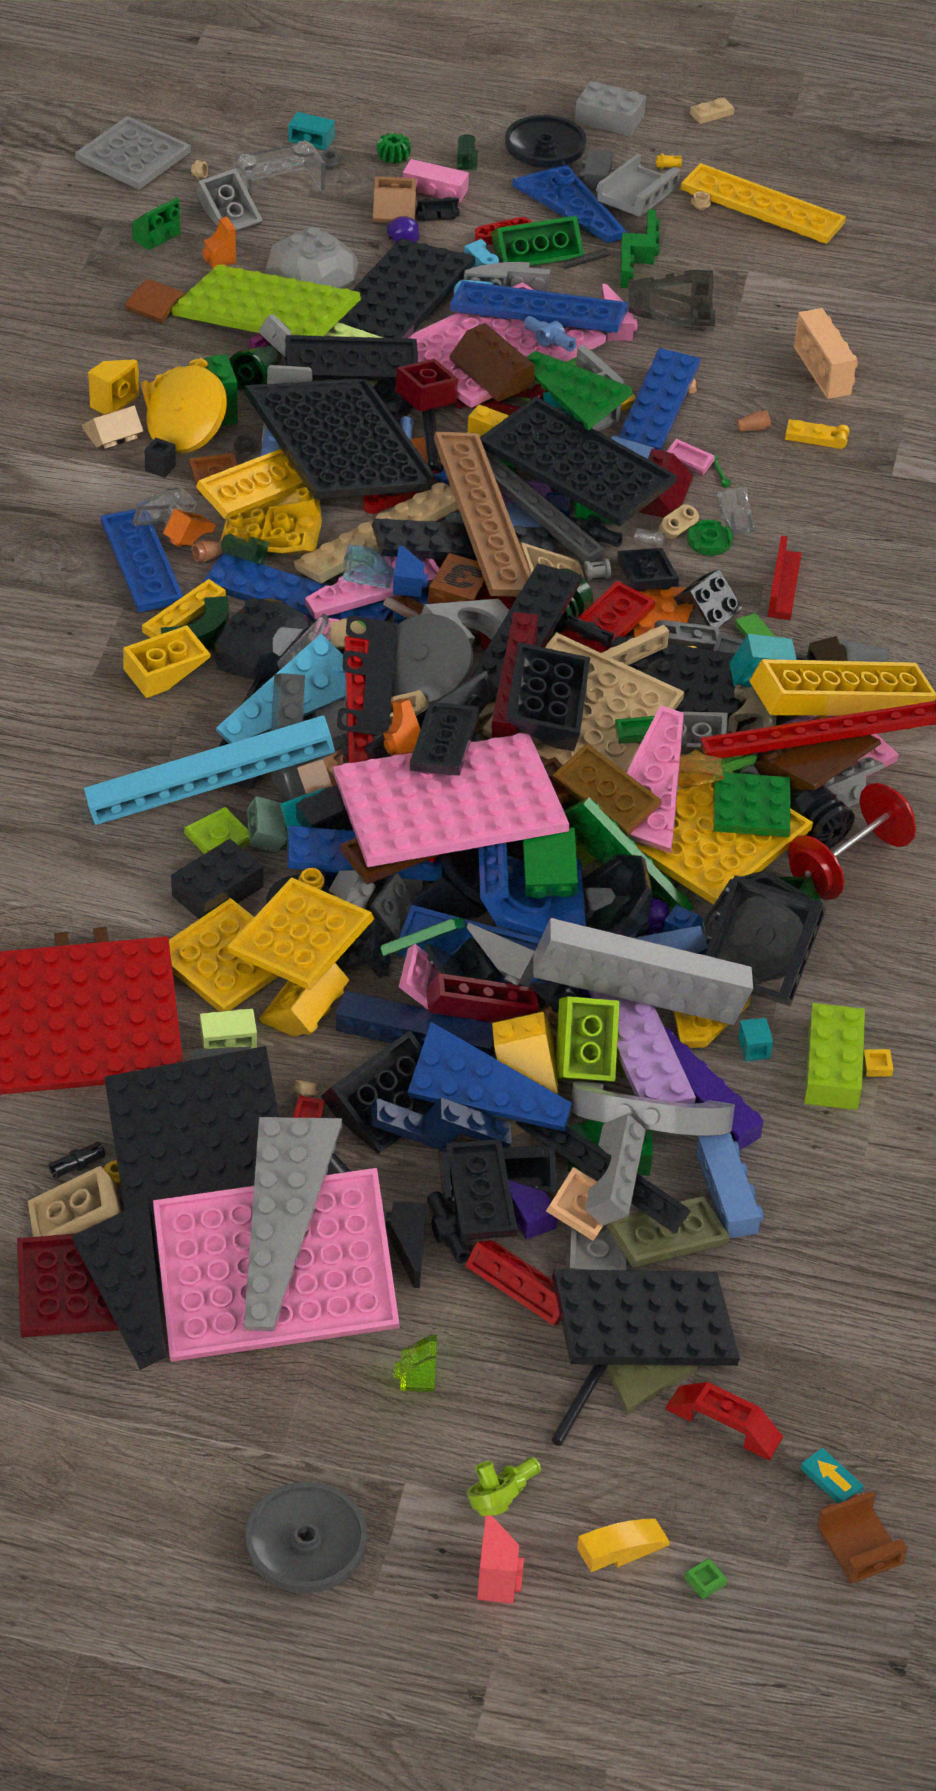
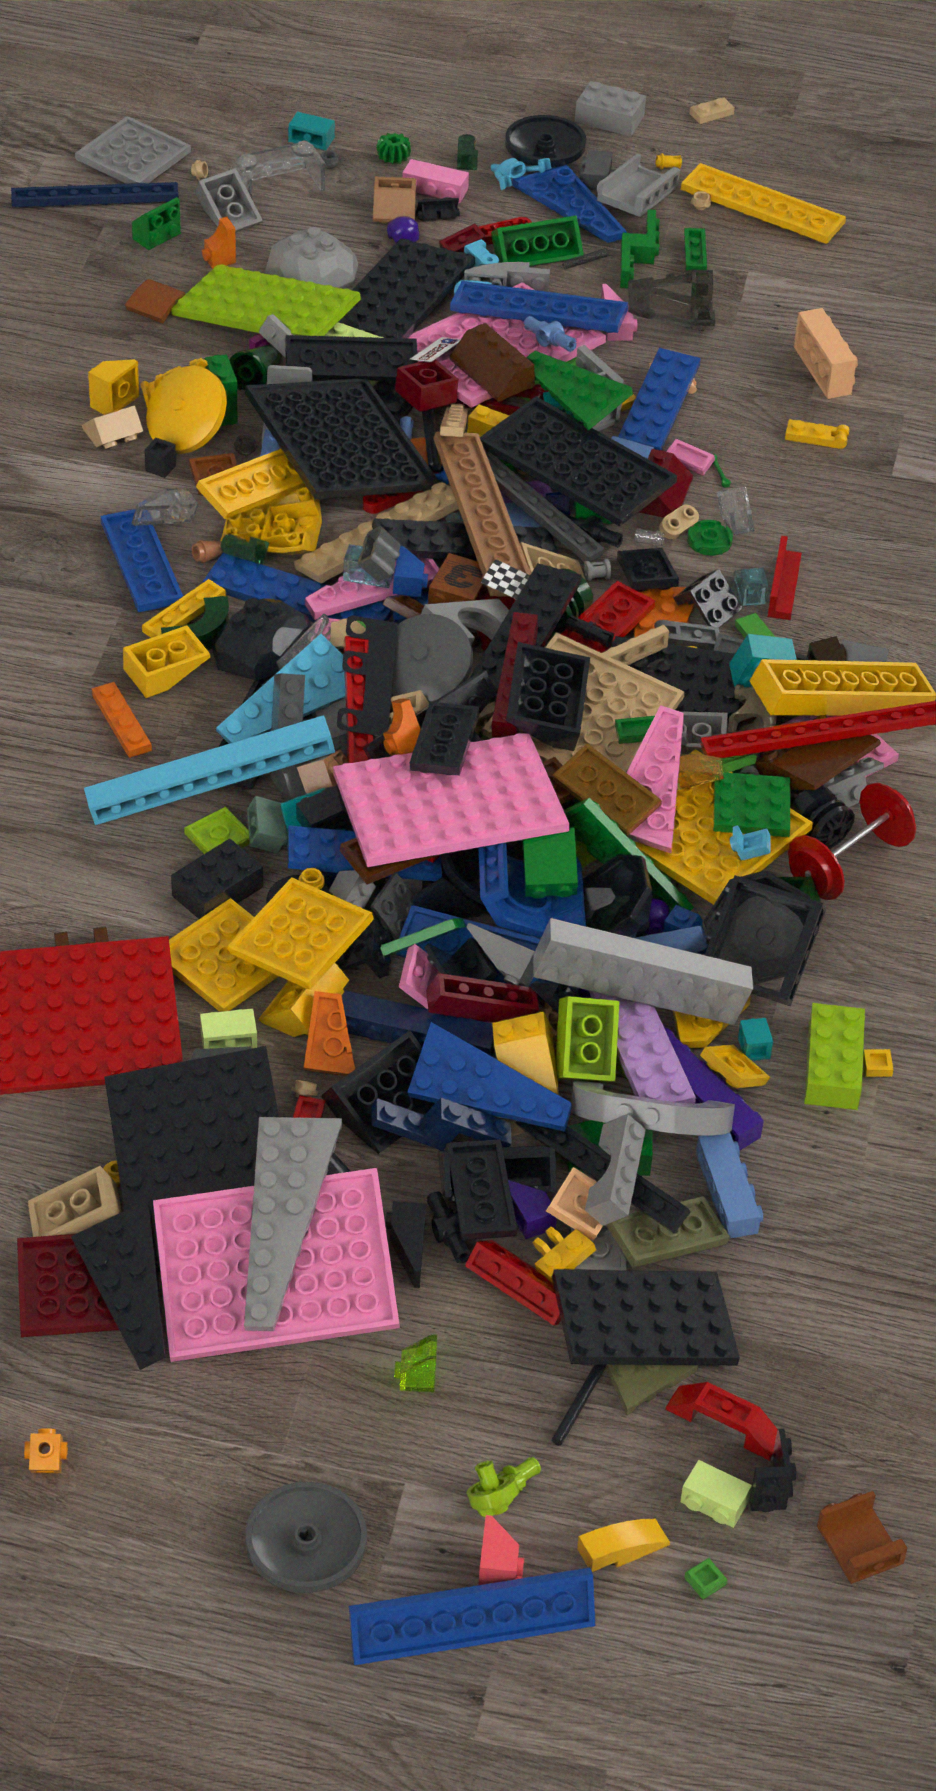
black pin [48,1141,105,1179] -> none
orange arch [163,509,217,547] -> none
nougat cone [737,409,771,433] -> none
teal tile [801,1447,864,1503] -> none
none -> dark blue plate [11,182,179,208]
none -> light orange brick [24,1428,68,1473]
none -> orange plate [92,682,152,758]
none -> orange wing [303,991,355,1076]
none -> blue plate [348,1568,595,1665]
none -> dark grey brick [358,526,400,582]
none -> white sticker [409,337,461,362]
none -> dark red plate [439,224,486,253]
none -> tan plate [440,404,469,437]
none -> sticker [481,560,530,599]
none -> medium azure piece [491,158,551,190]
none -> yellow hinge [533,1227,596,1283]
none -> yellowish green brick [680,1460,752,1528]
none -> green plate [684,228,707,274]
none -> yellow plate [700,1045,770,1088]
none -> medium azure bracket [730,825,771,861]
none -> clear light blue slope [733,568,768,606]
none -> black bracket [749,1428,796,1512]

